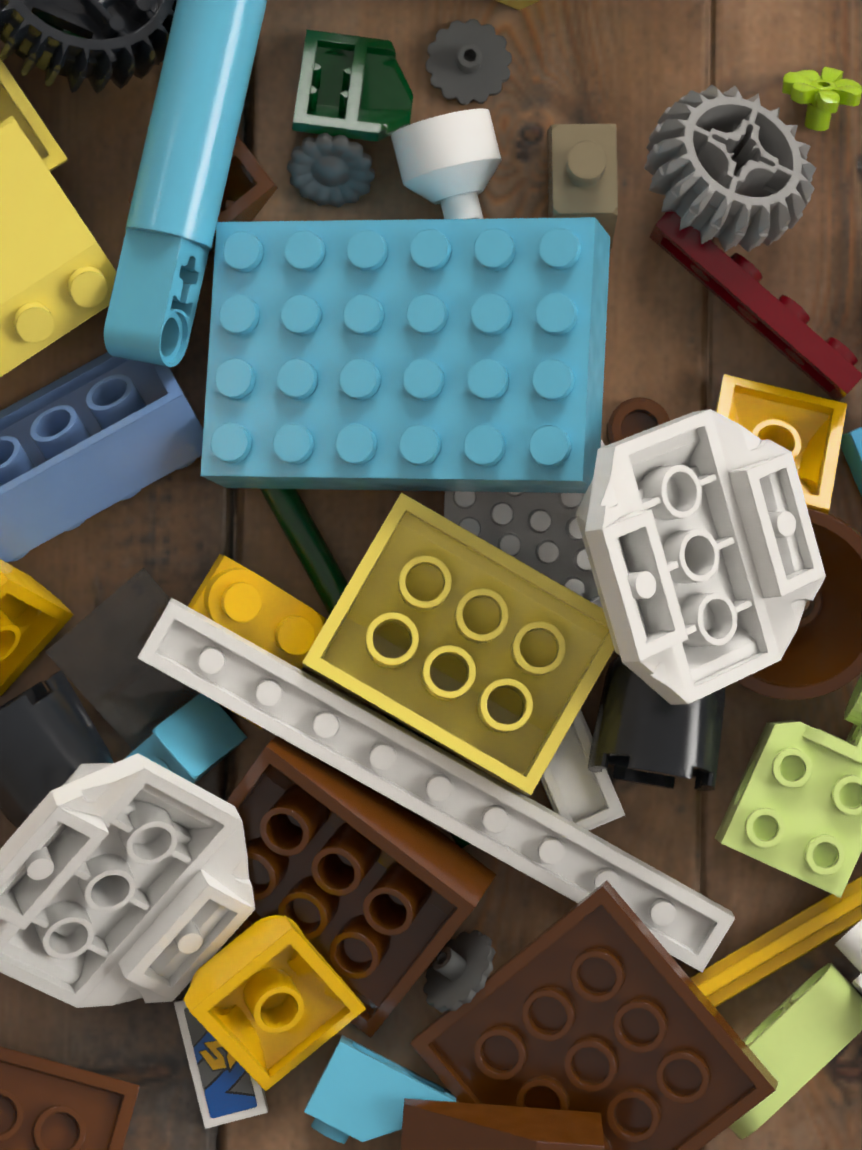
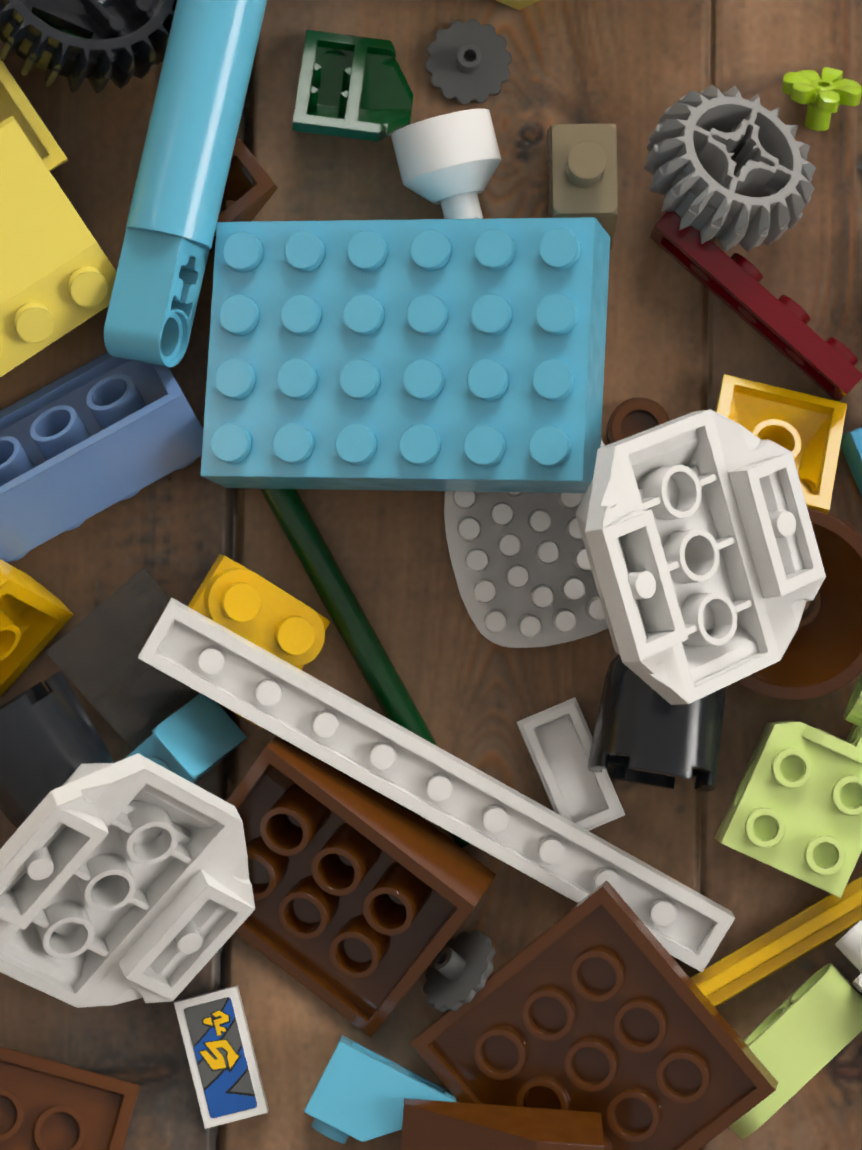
yellow slope [183,915,366,1091] -> none
dark grey piece [287,133,375,208] -> none
light yellow slope [302,492,614,796] -> none

